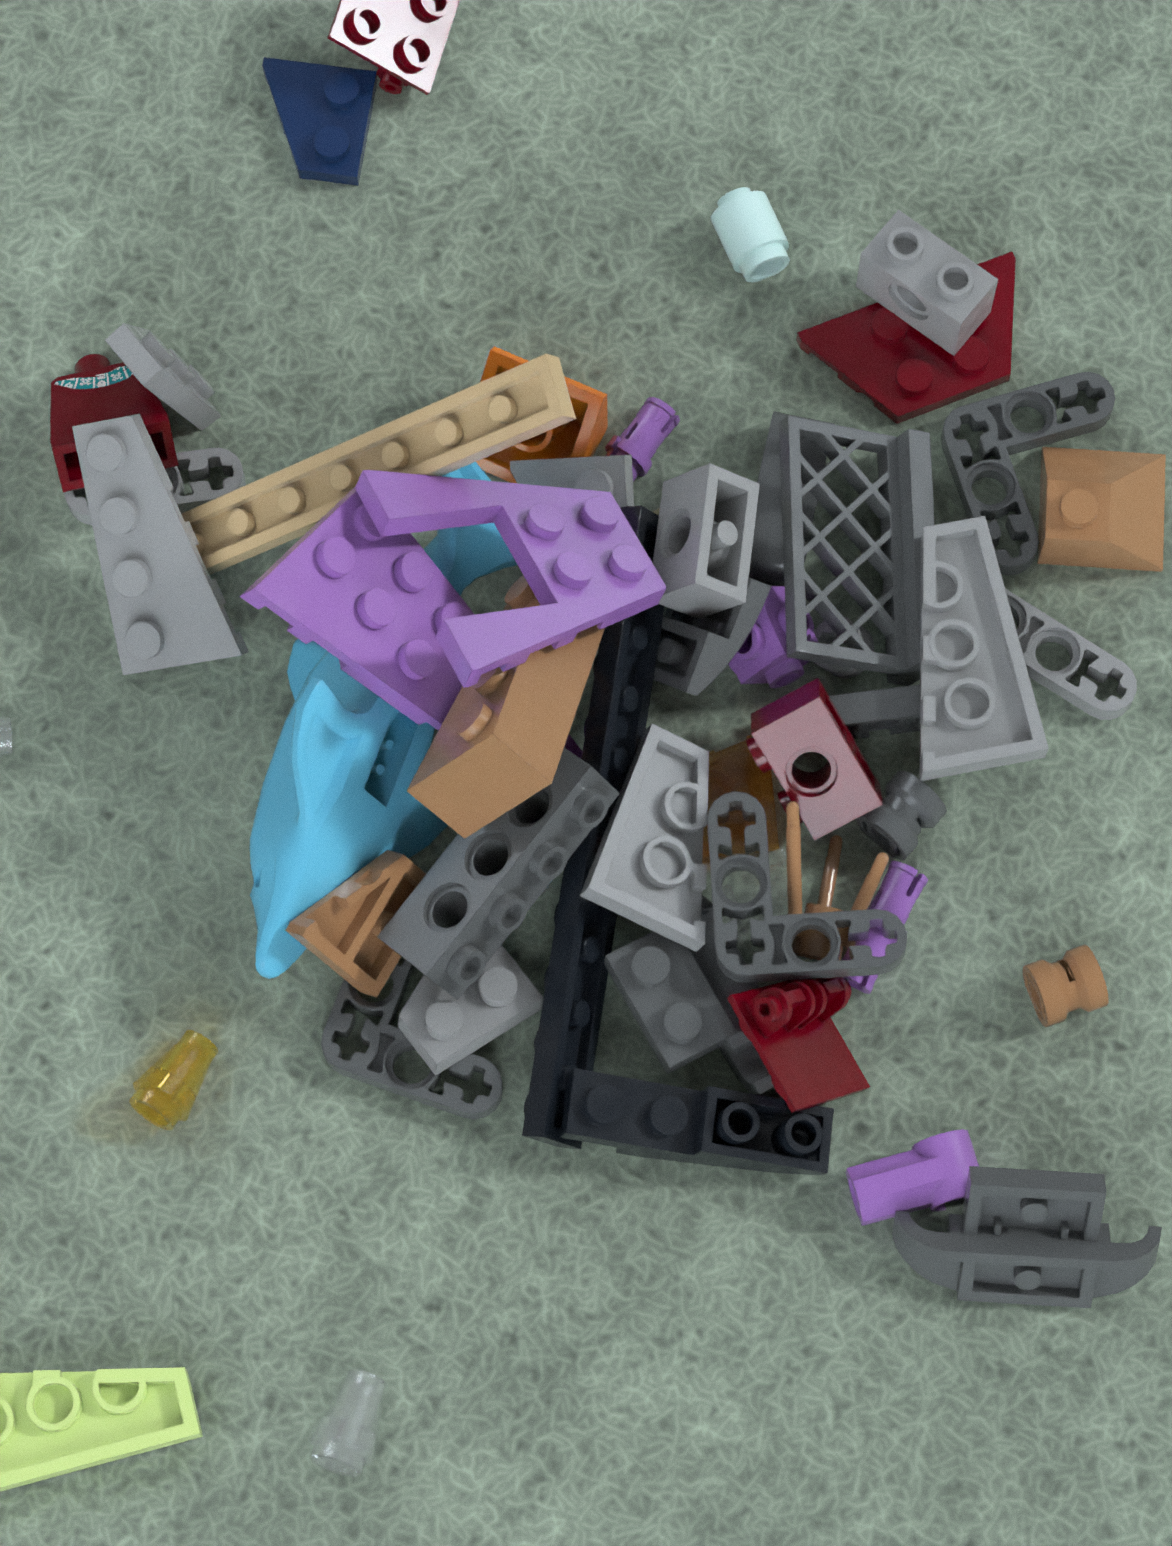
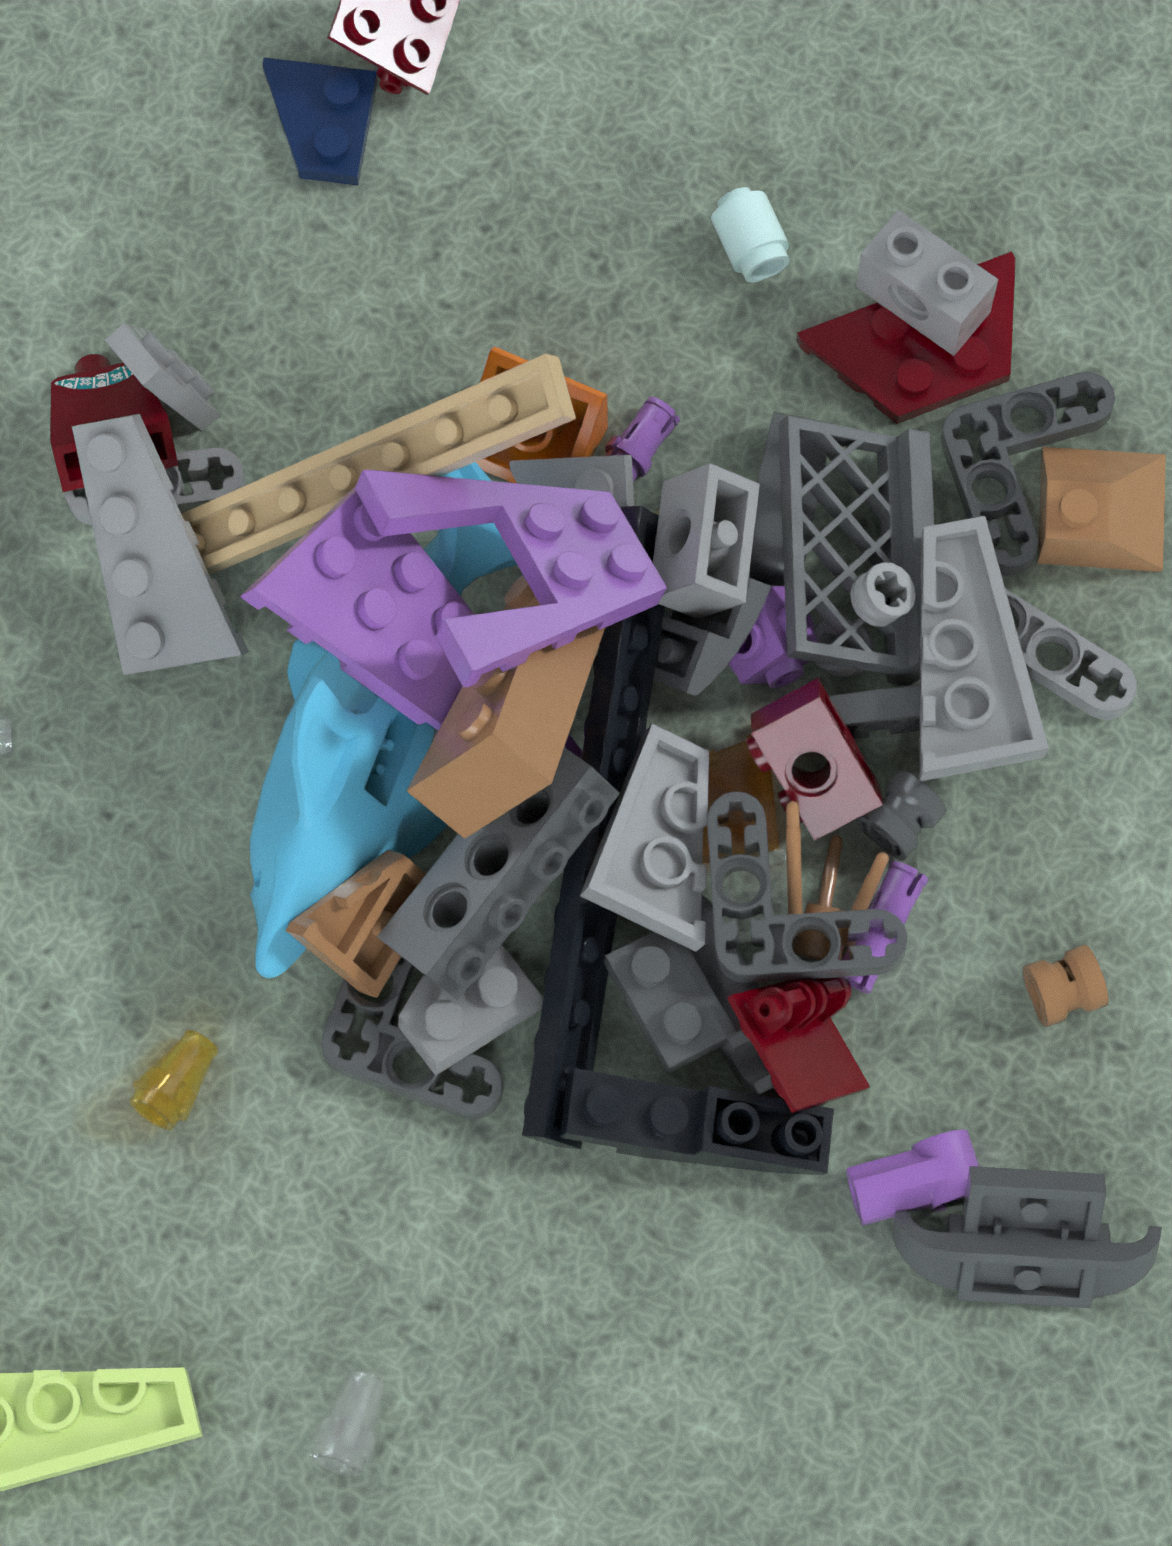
none -> light grey bush [850,562,916,627]

